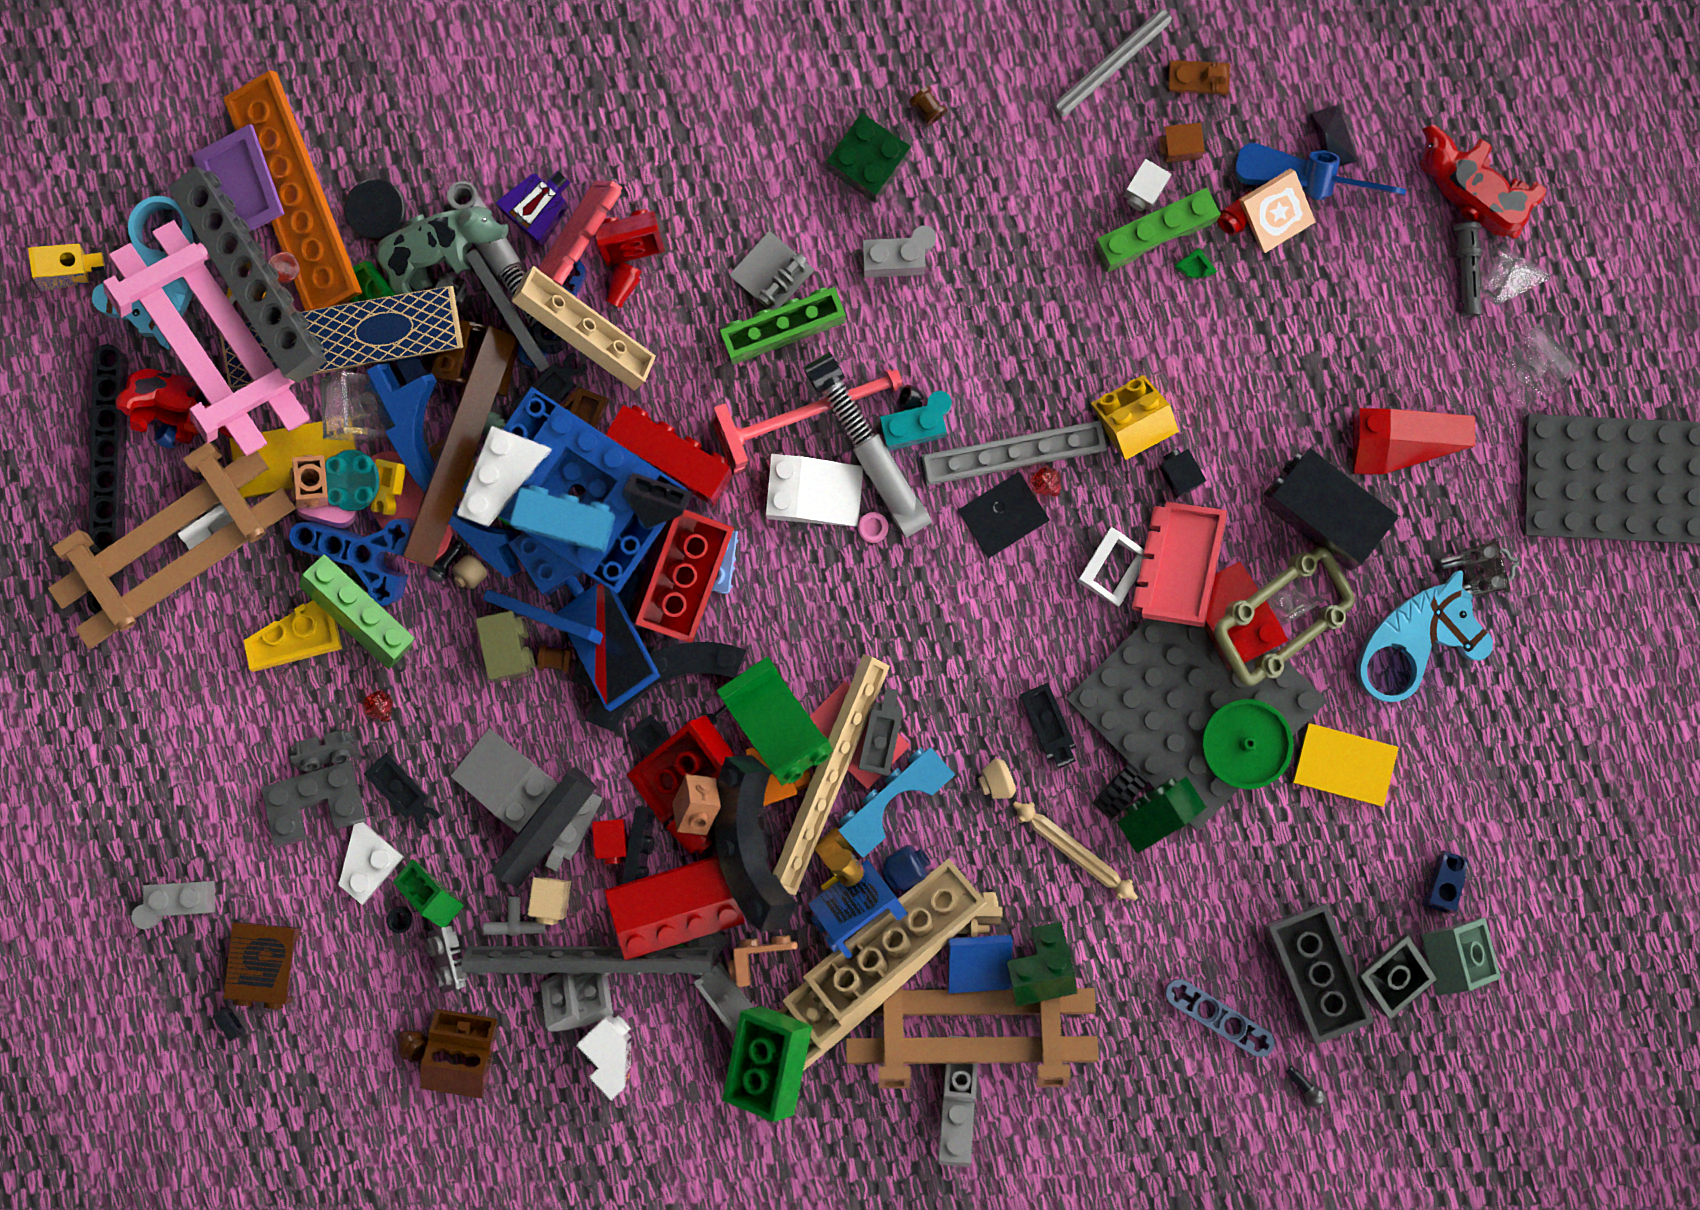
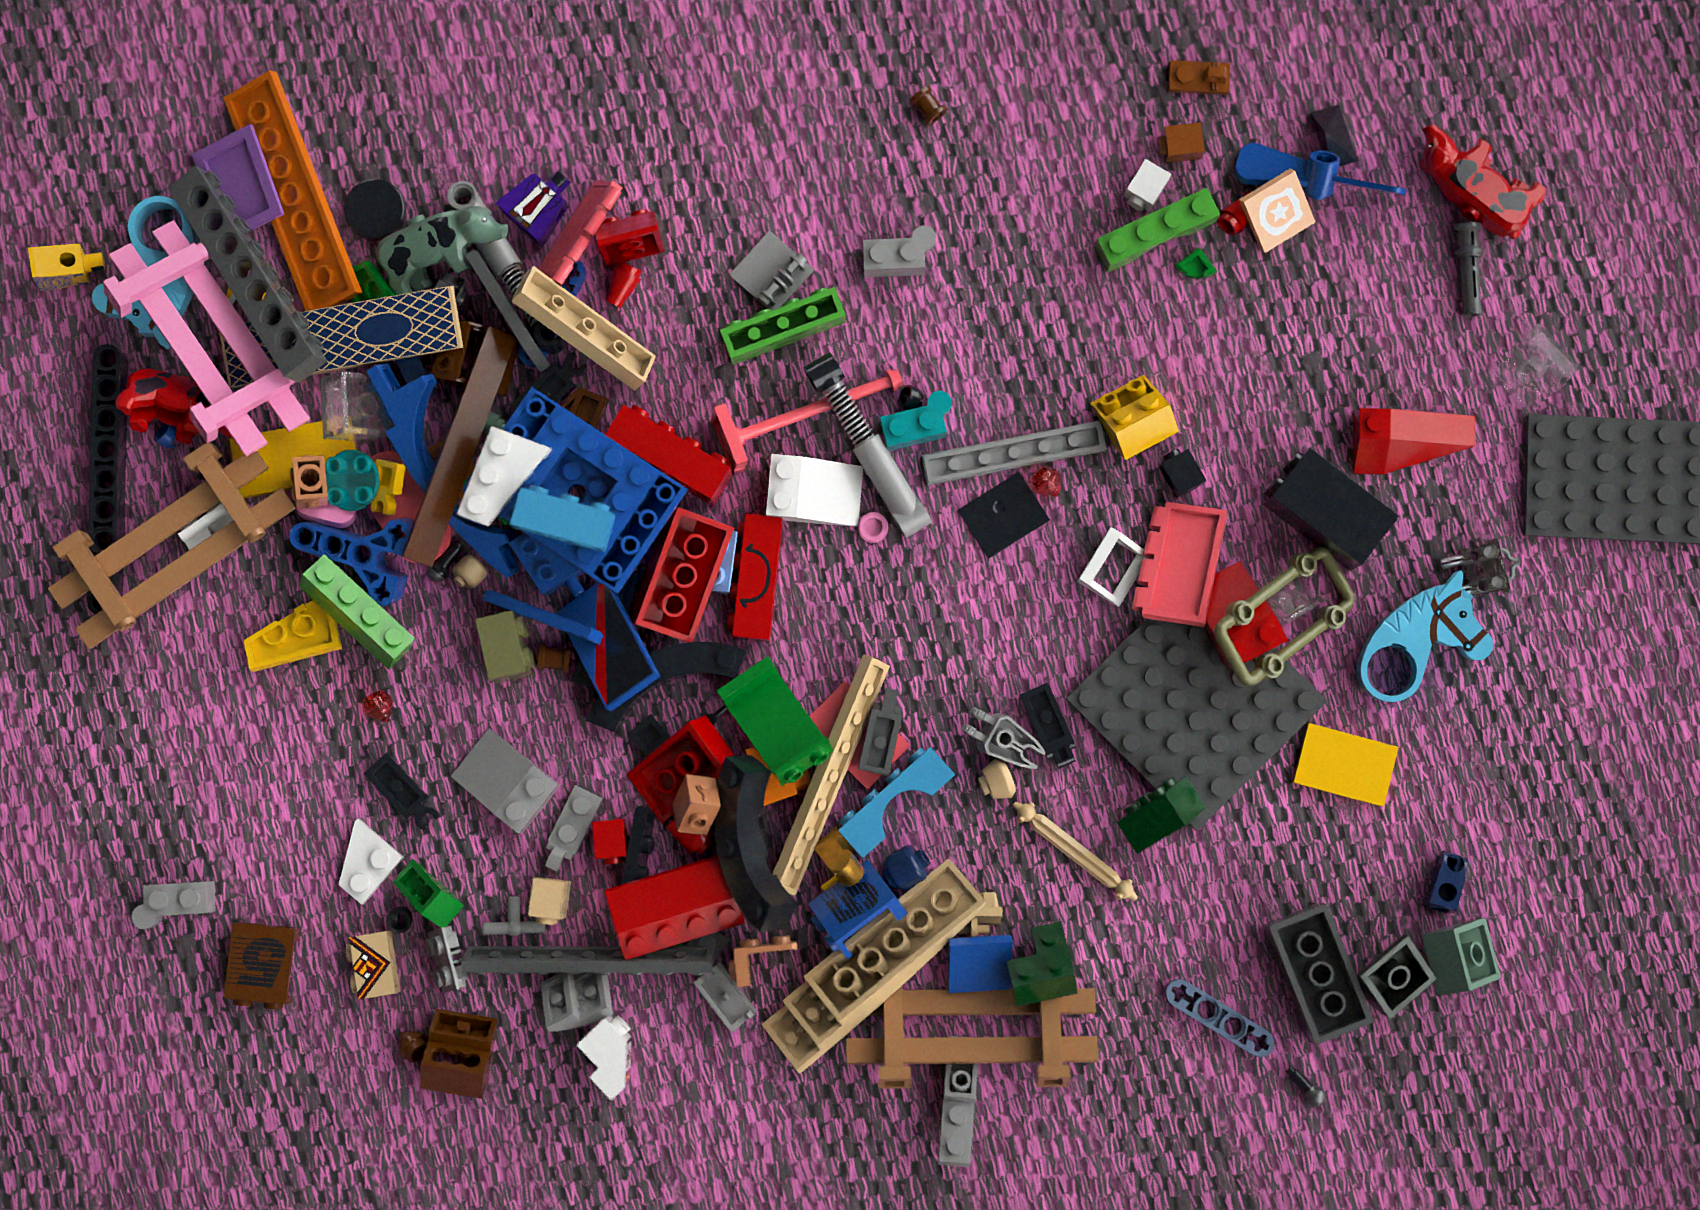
black tile [212,1008,246,1042] -> none
dark grey plate [261,760,367,848] -> none
clear red plate [269,252,300,283] -> none
dark grey hinge [290,729,359,772] -> none
black piece [490,766,597,888] -> none
black slope [622,472,692,529] -> none
green brick [722,1006,812,1123] -> none
dark green brick [826,112,911,204] -> none
light grey axle [1054,9,1172,117] -> none
black tyre [1092,763,1148,820] -> none
green piece [1202,699,1293,789] -> none
clear slope [1480,240,1550,305] -> none
none -> tan brick [346,930,400,1000]
none -> red brick [727,514,783,642]
none -> light grey hinge [960,707,1045,769]

